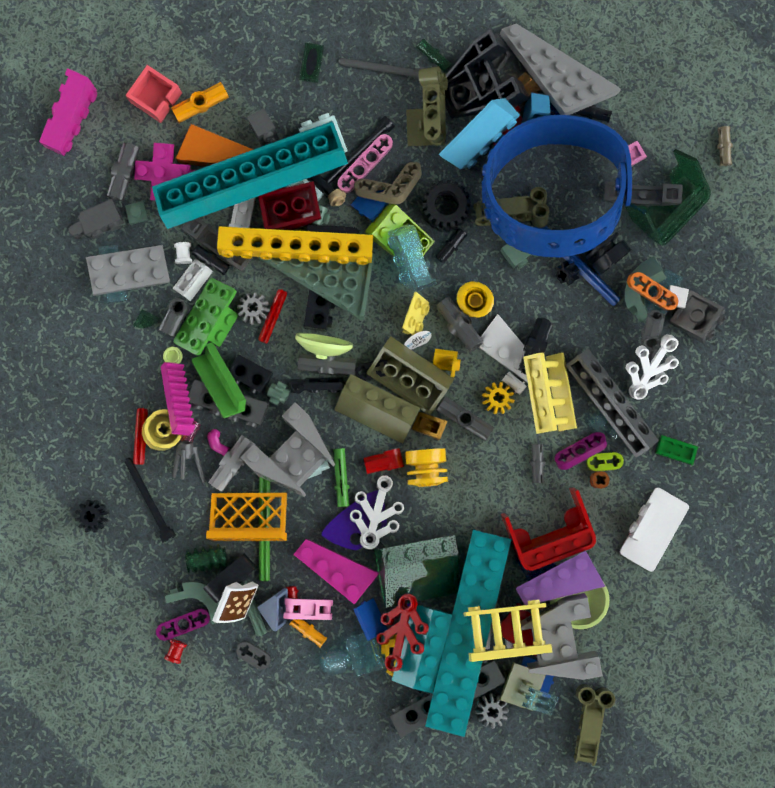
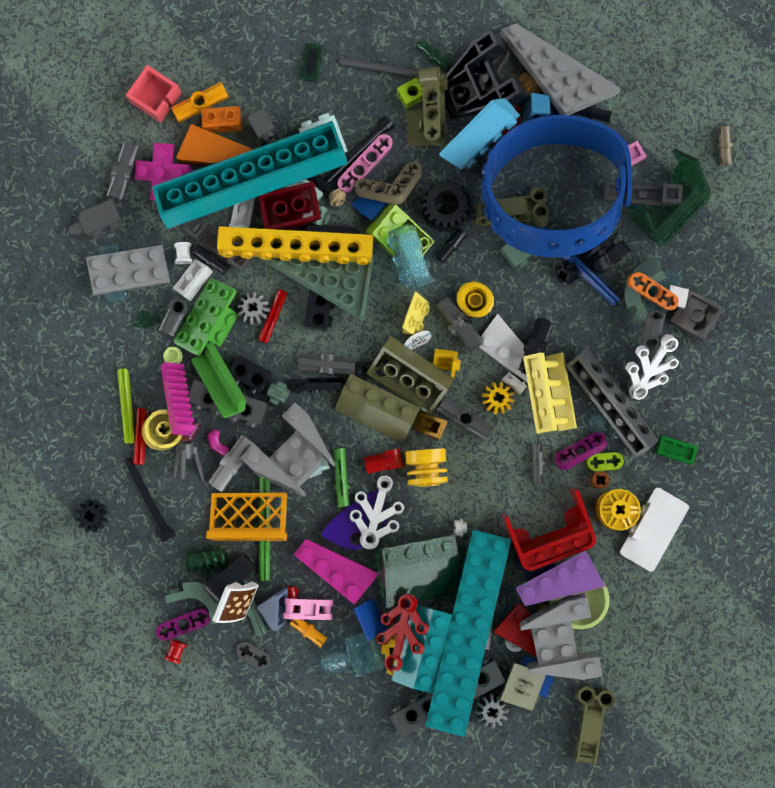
dark pink wedge [39,68,97,156] -> none
sand green plate [125,201,149,225] -> none
yellowish green dish [295,333,353,359] -> none
light yellow fence [463,600,552,662] -> none
clear light blue tile [522,687,559,716] -> none
none -> lime axle [117,368,135,444]
none -> orange brick [201,106,243,133]
none -> lime brick [397,77,423,109]
none -> white plate [454,518,467,537]
none -> yellow wheel [594,489,641,530]

